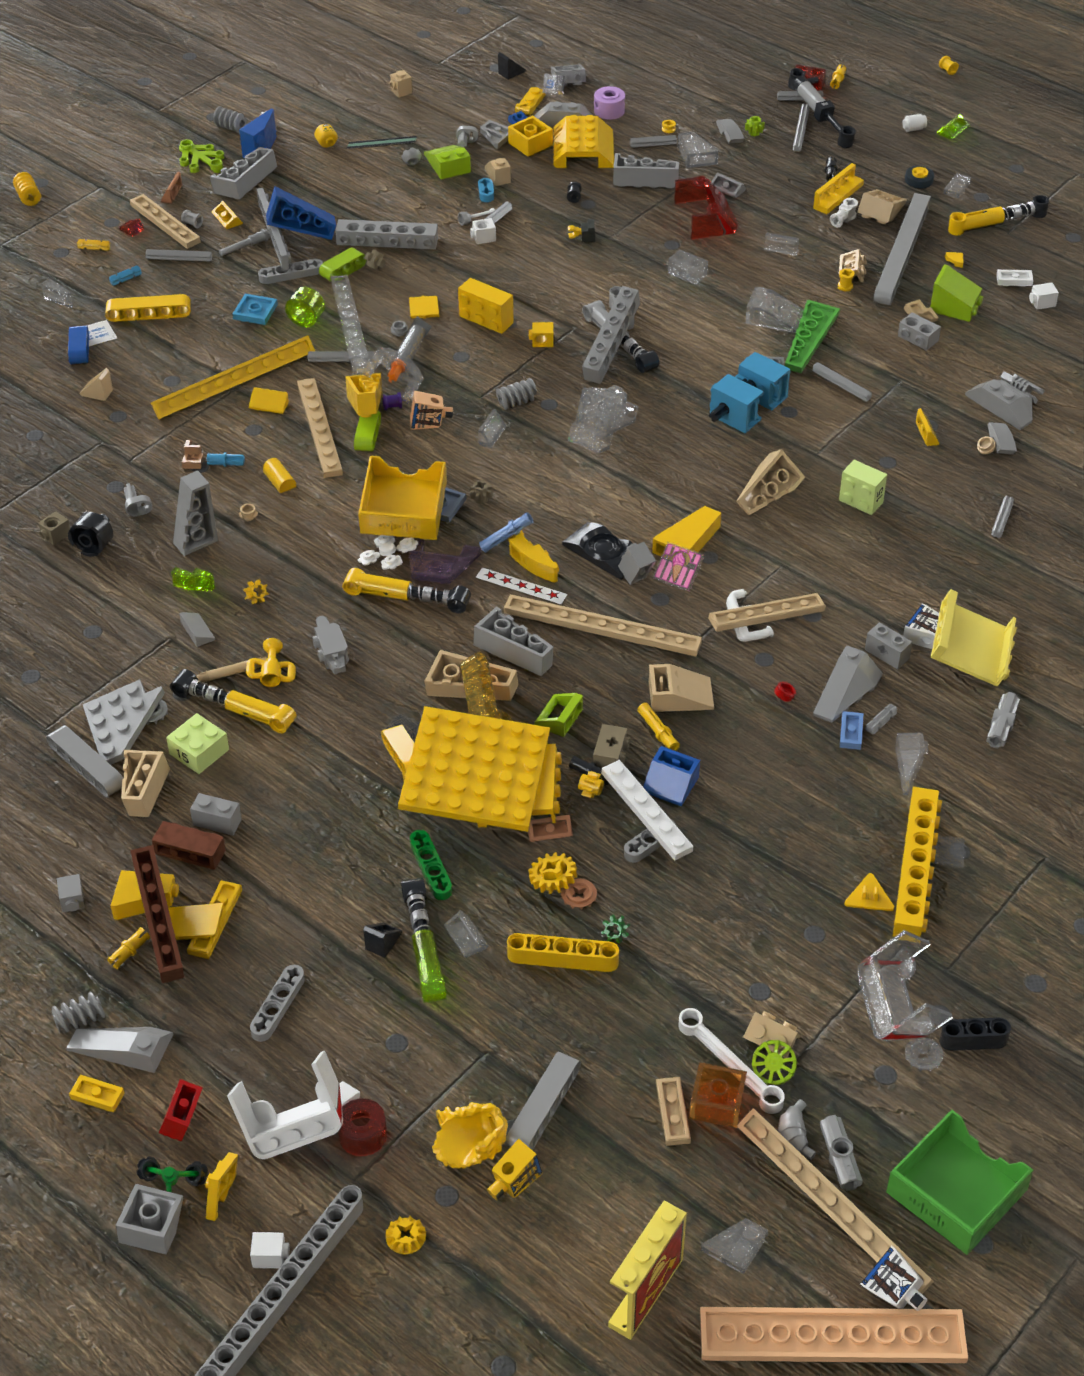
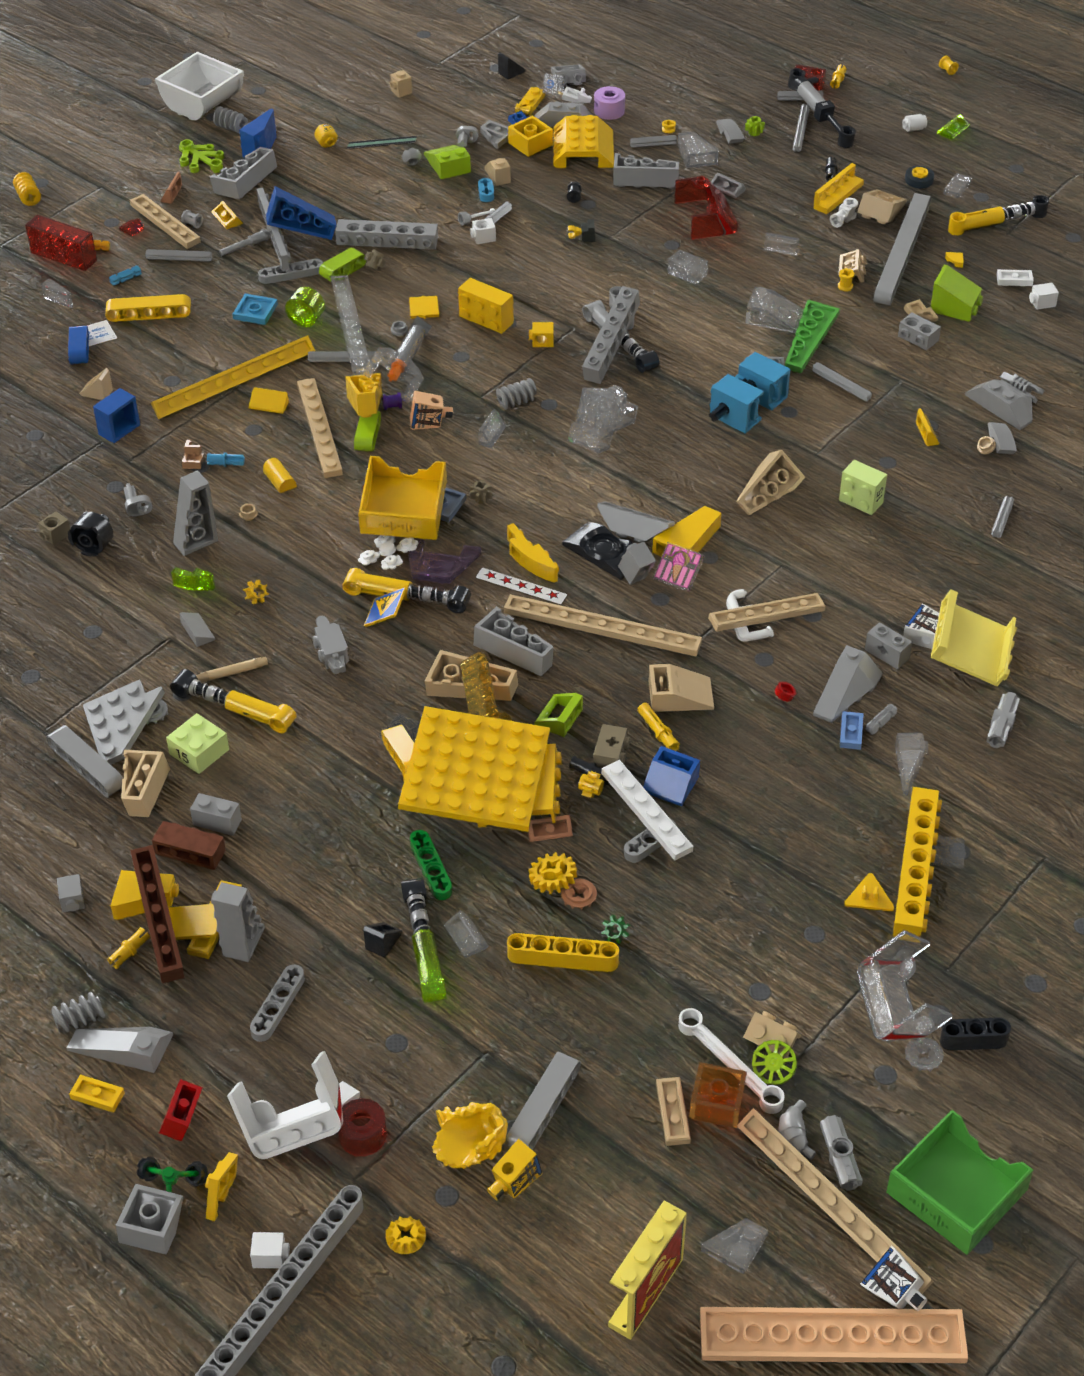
yellow piece [246,638,296,687] -> none
medium blue pin [479,512,533,553] -> none
none -> clear red brick [25,214,97,271]
none -> blue piece [93,388,140,443]
none -> white container [155,52,244,120]
none -> light grey wedge [211,882,265,962]
none -> piece [364,587,407,627]
none -> white slope [562,86,592,103]
none -> light grey wedge [597,501,675,543]

